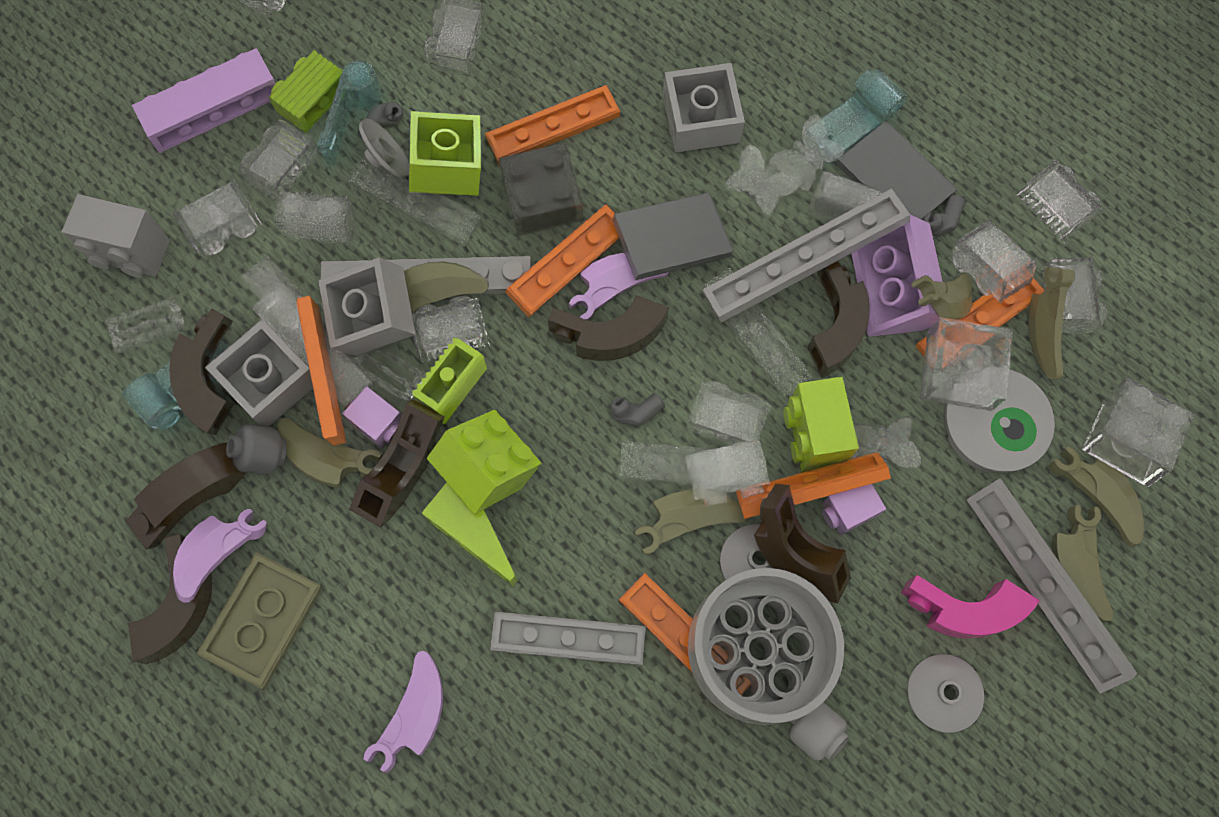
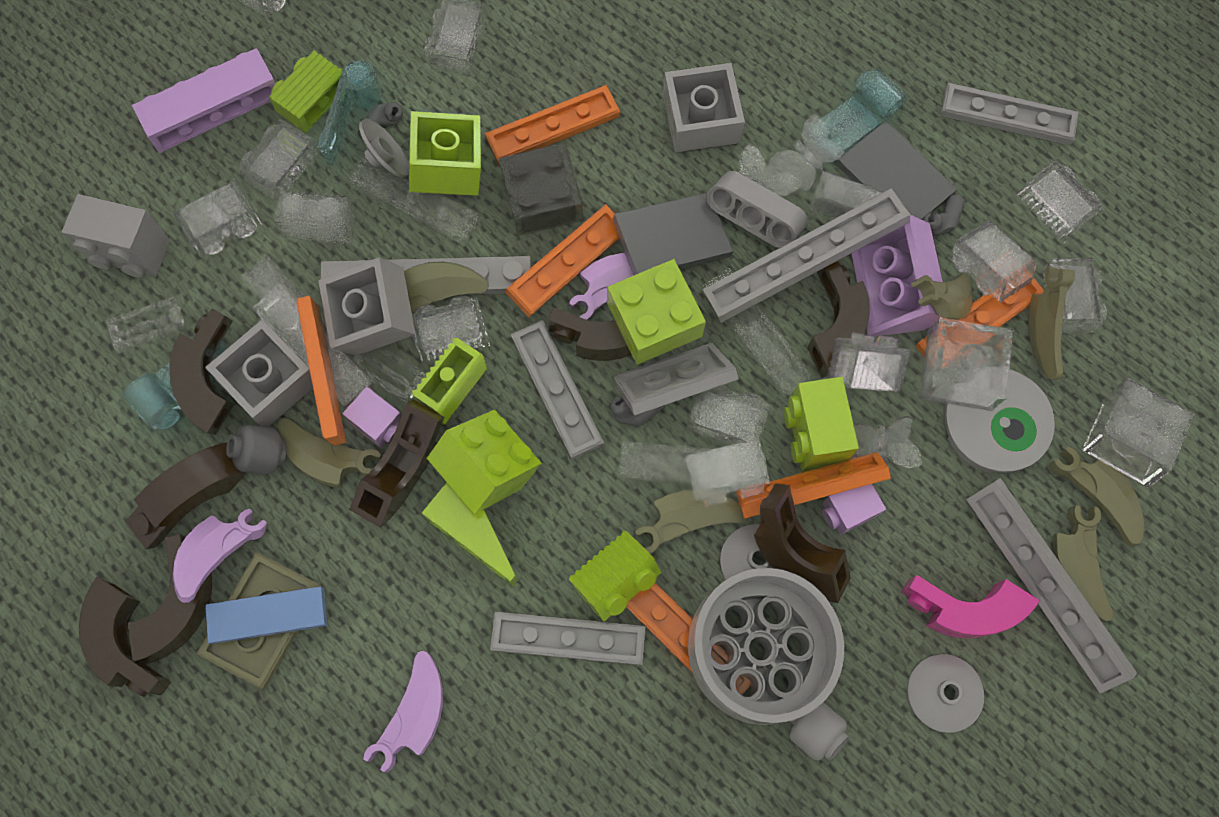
none -> dark brown arch [79,576,171,697]
none -> medium blue tile [206,586,327,644]
none -> light grey tile [511,320,604,460]
none -> lime brick [569,531,662,622]
none -> lime brick [607,259,706,365]
none -> light grey tile [613,343,738,415]
none -> light grey beam [707,171,808,248]
none -> clear brick [827,332,910,392]
none -> light grey tile [940,83,1079,145]

